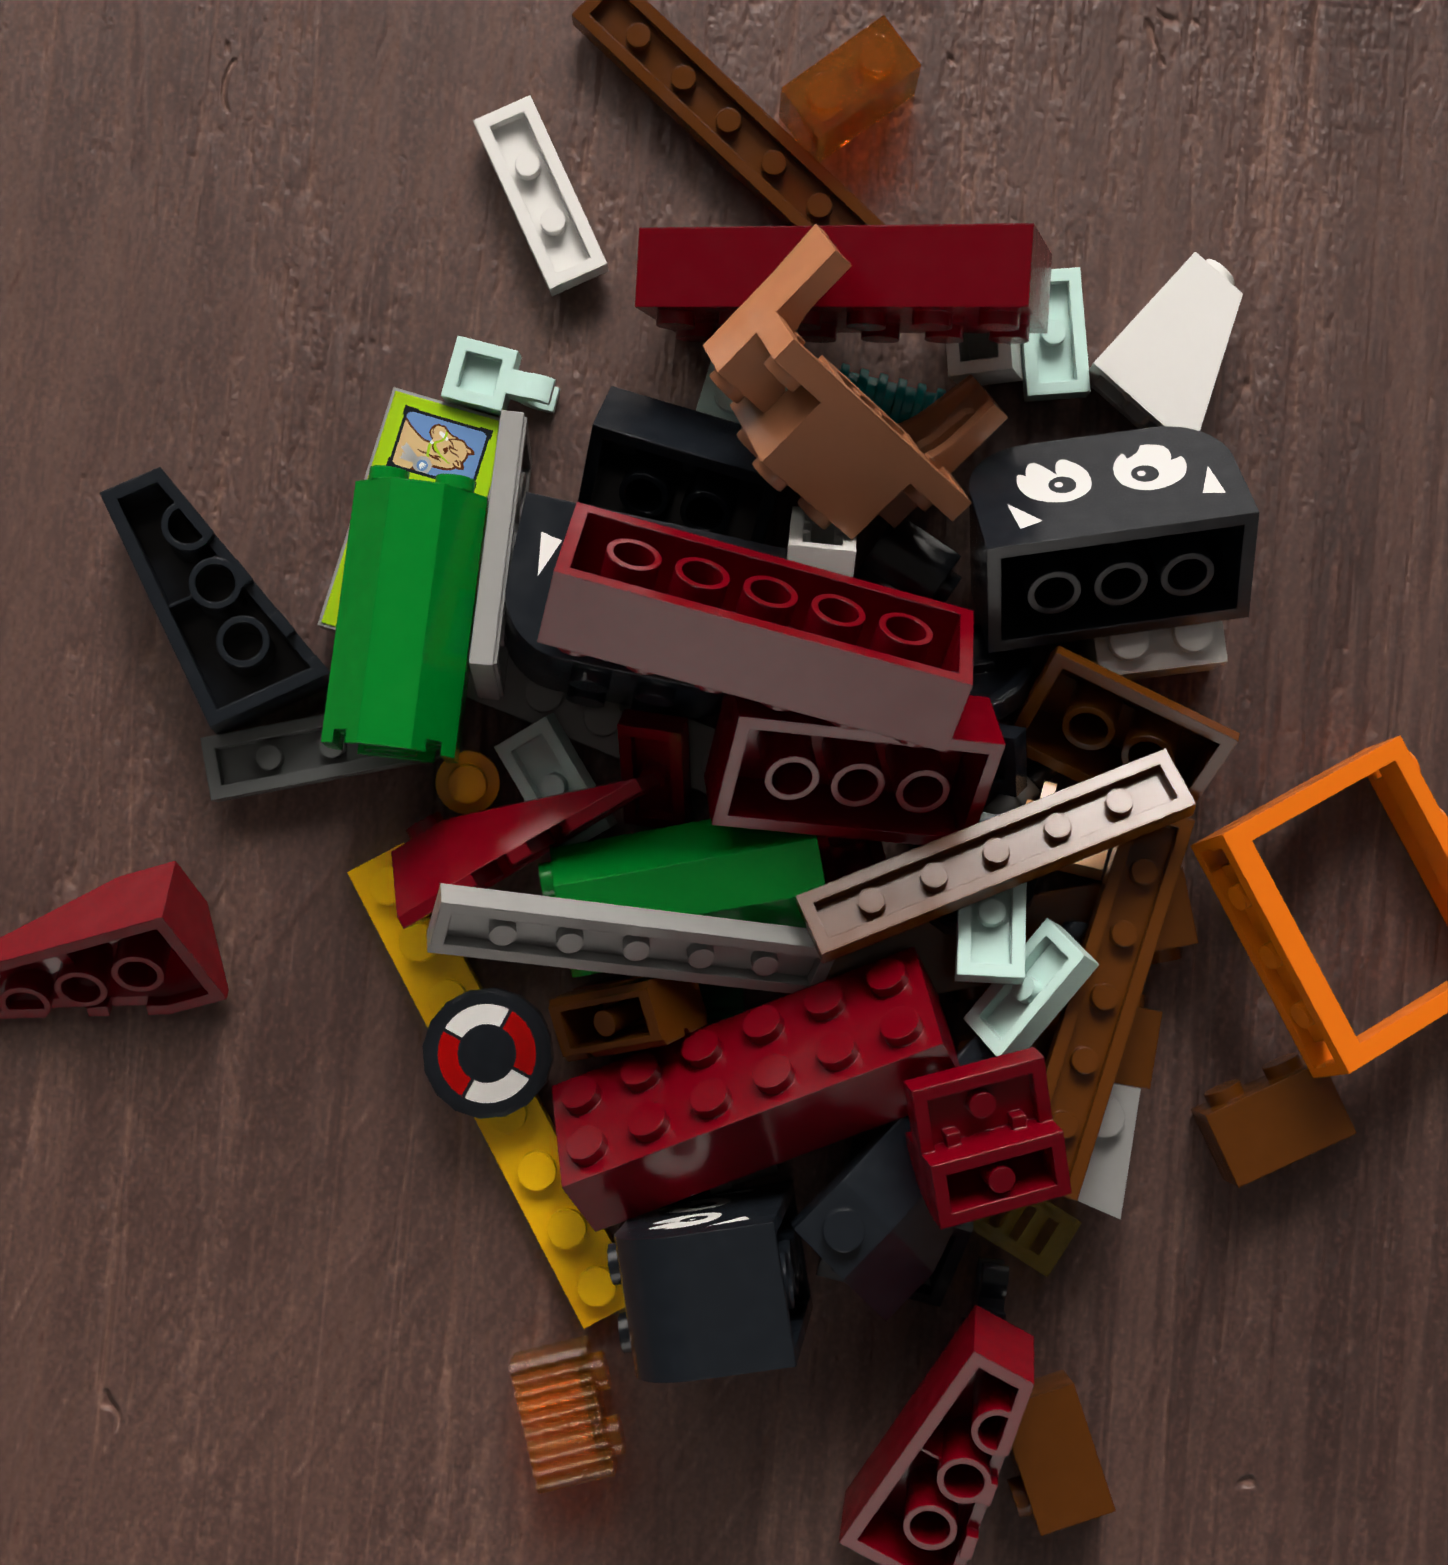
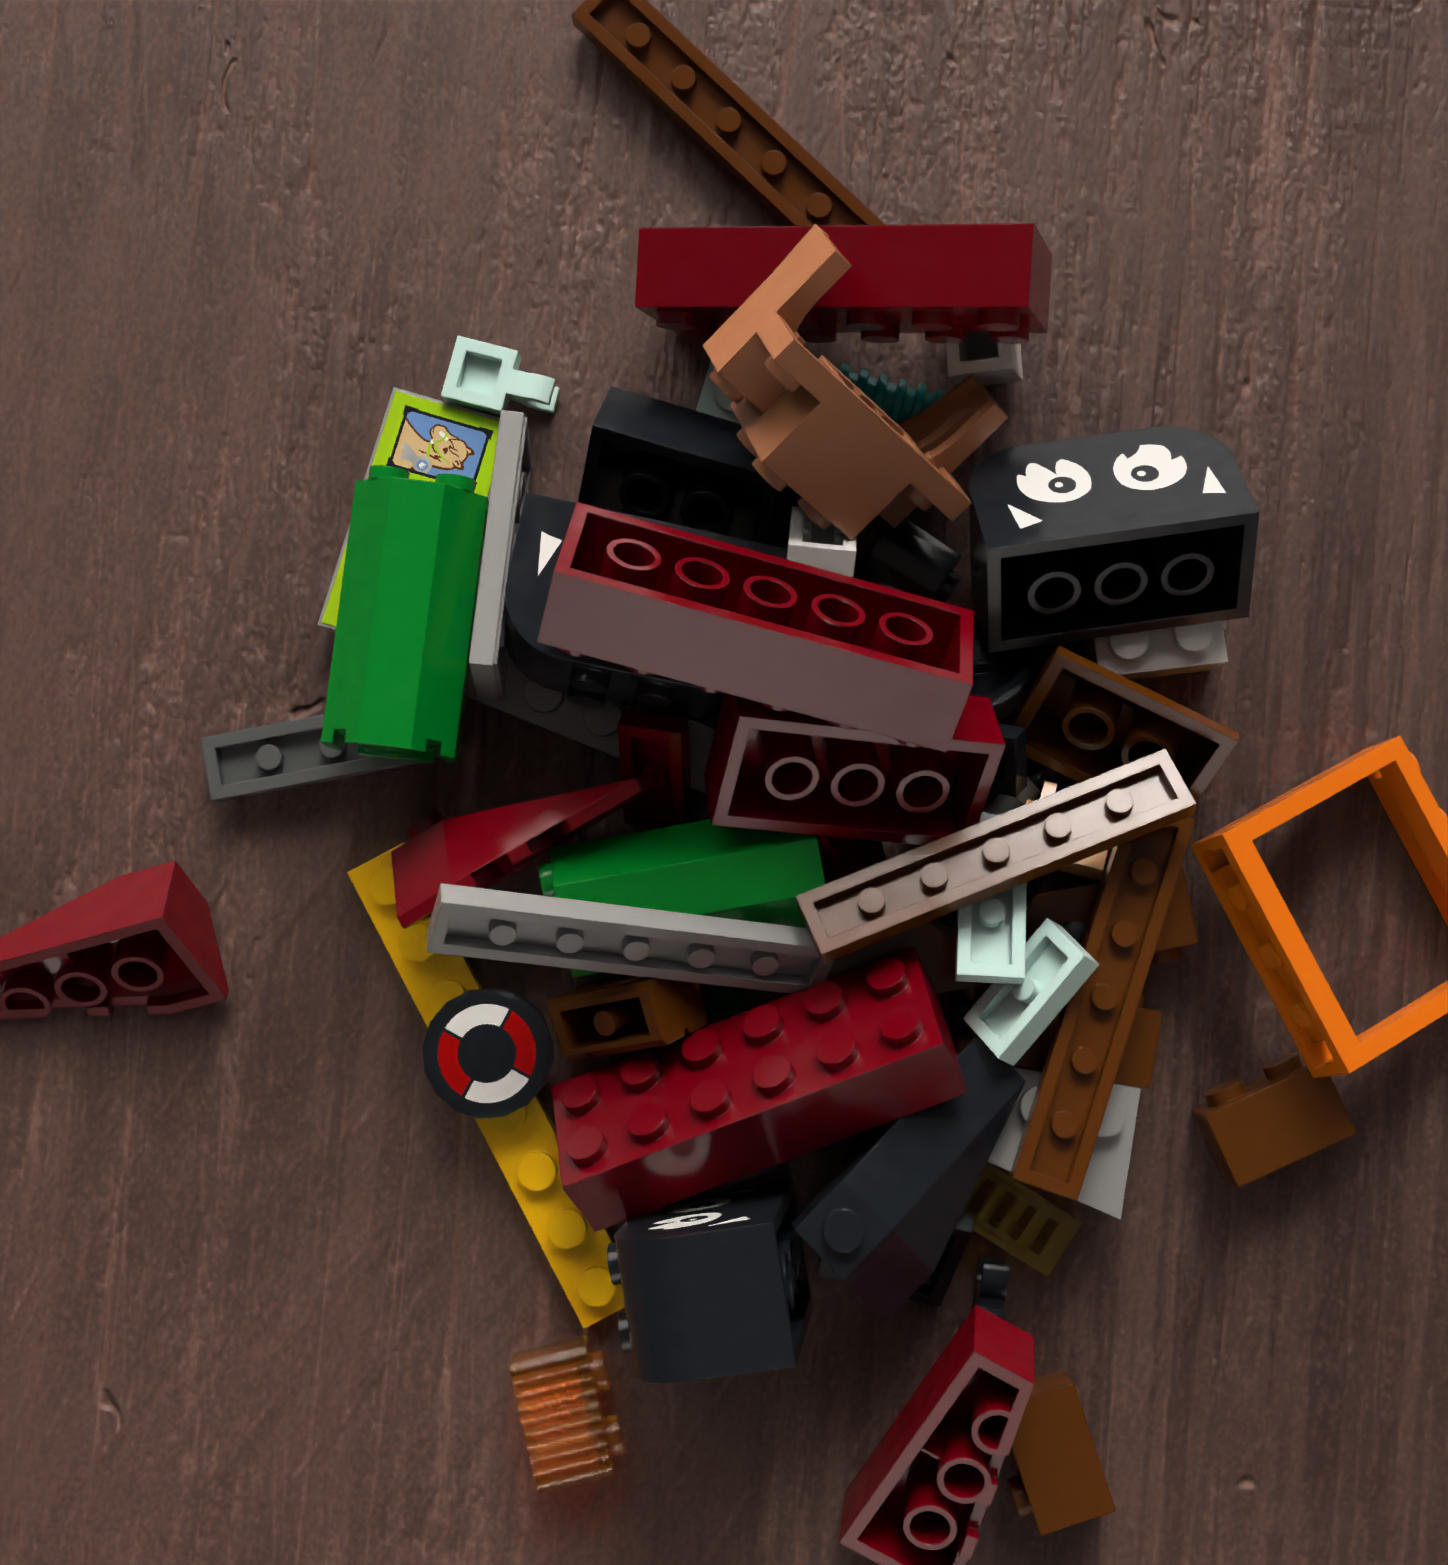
black wedge [100,467,330,735] -> none
light orange plate [436,750,500,814] -> none
white plate [473,95,609,296] -> none
light aqua plate [494,713,618,846] -> none
clear orange brick [779,15,922,163] -> none
dark red brick [903,1047,1072,1229] -> none
light aqua plate [1021,267,1091,402] -> none
white slope [1089,252,1243,431] -> none

